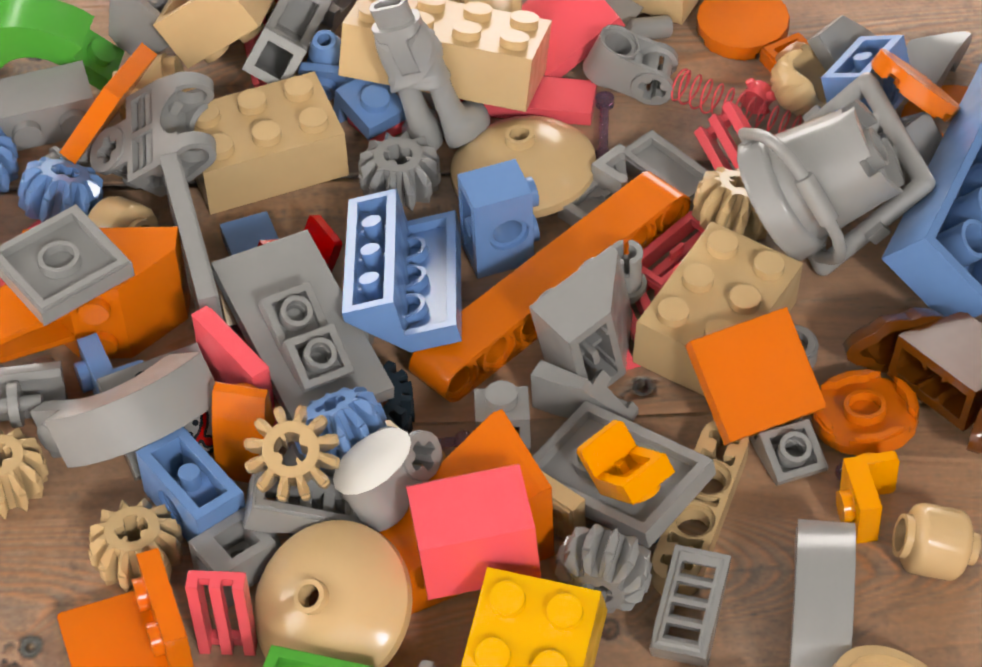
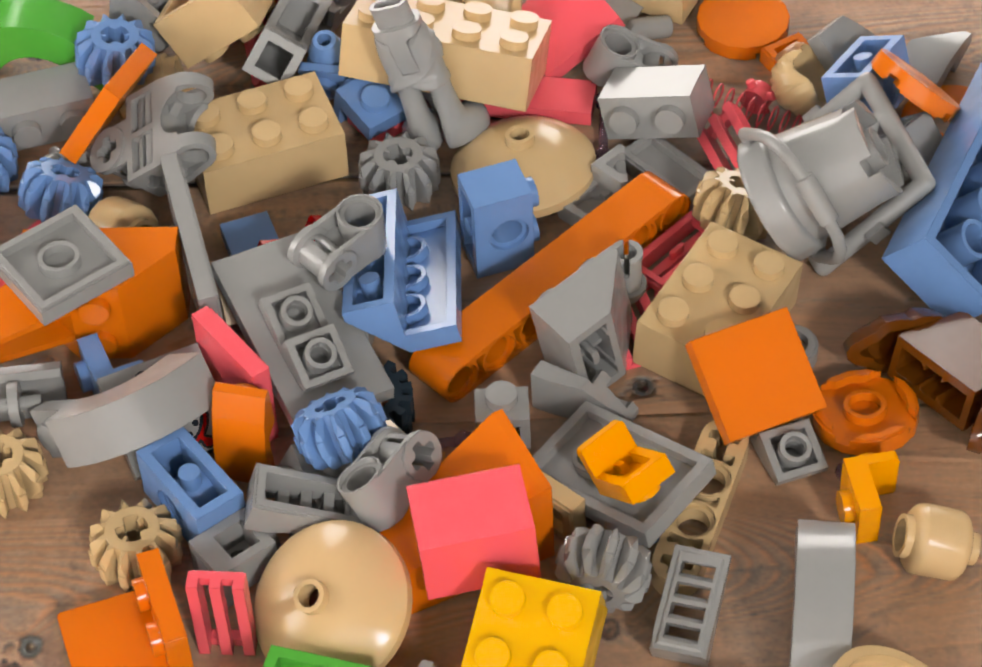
tan gear [244,405,340,502] -> none
white sticker [333,428,411,495] -> none
none -> medium blue gear [75,13,156,86]
none -> light grey piece [288,194,387,292]
none -> light grey brick [597,64,715,140]

